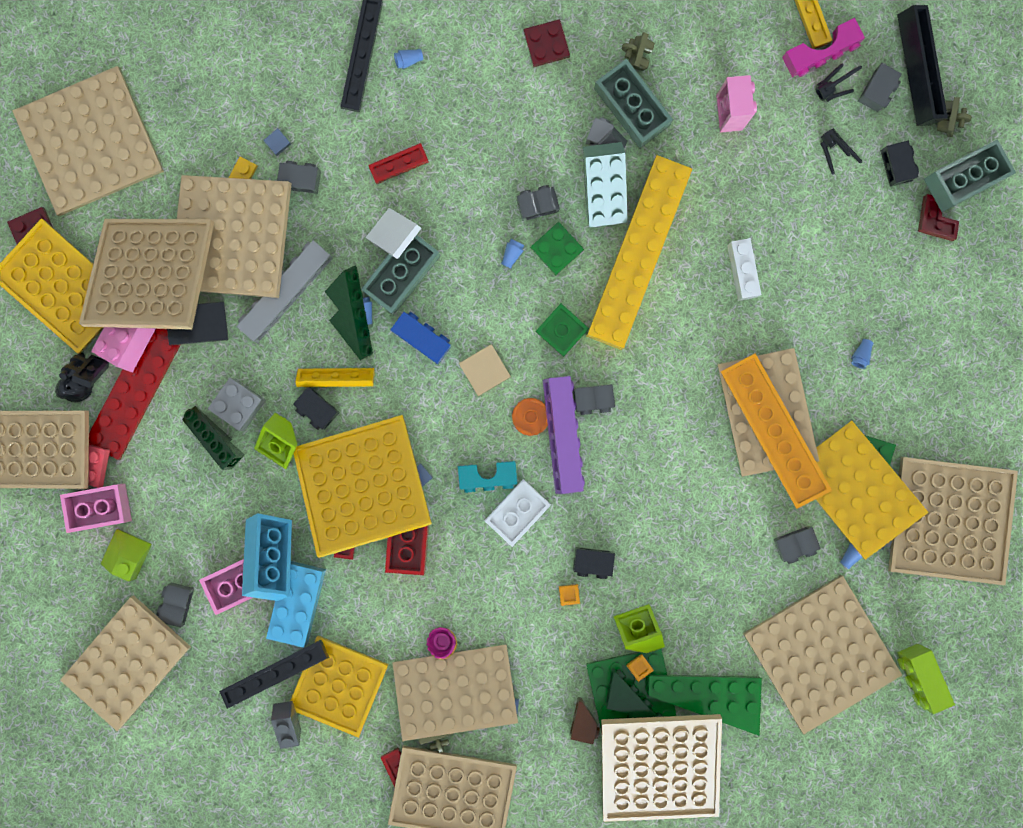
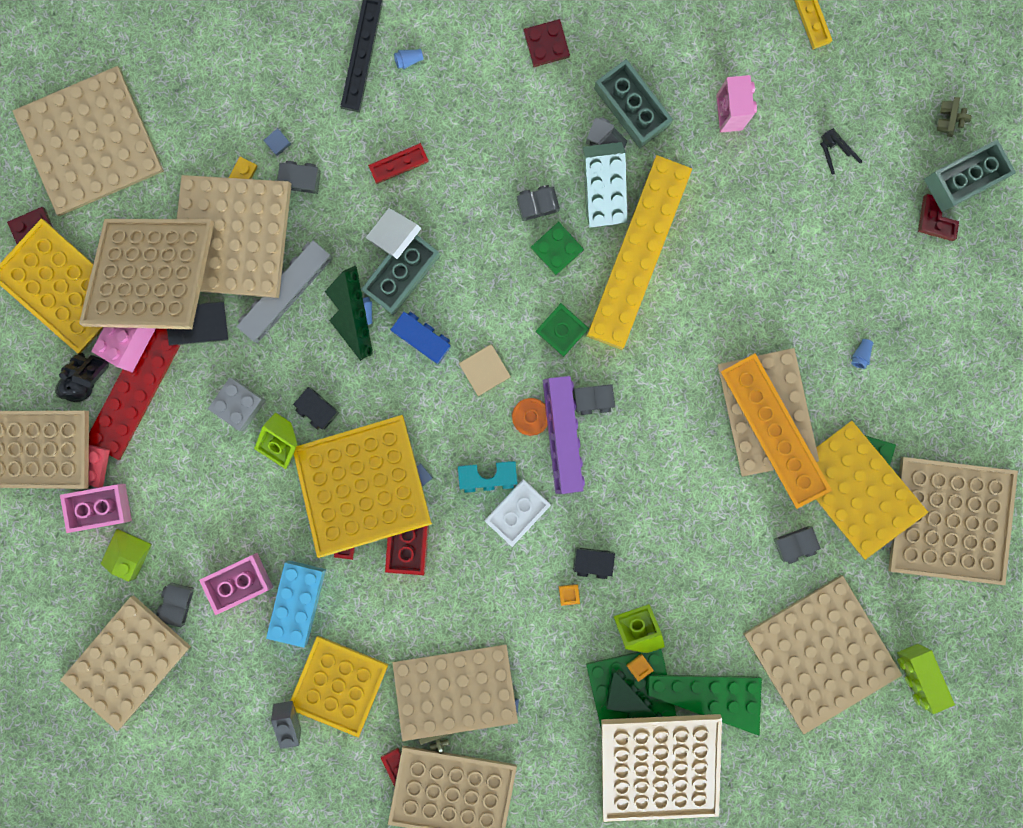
dark green slope [182,406,245,470] -> none
black plate [219,640,329,709] -> none
medium azure brick [242,513,292,601] -> none
yellow plate [295,368,375,387] -> none
dark pink hair [427,627,457,659] -> none
medium blue cone [501,239,525,268] -> none
reddish brown slope [570,697,600,744] -> none
olive hips [621,32,655,71] -> none
white brick [727,238,761,301] -> none
dark pink arch [782,18,865,77] -> none
black plant [815,63,862,102] -> none
medium blue cone [840,543,862,569] -> none
dark grey brick [858,63,902,112] -> none
black brick [880,140,919,187] -> none
black brick [897,5,948,126] -> none

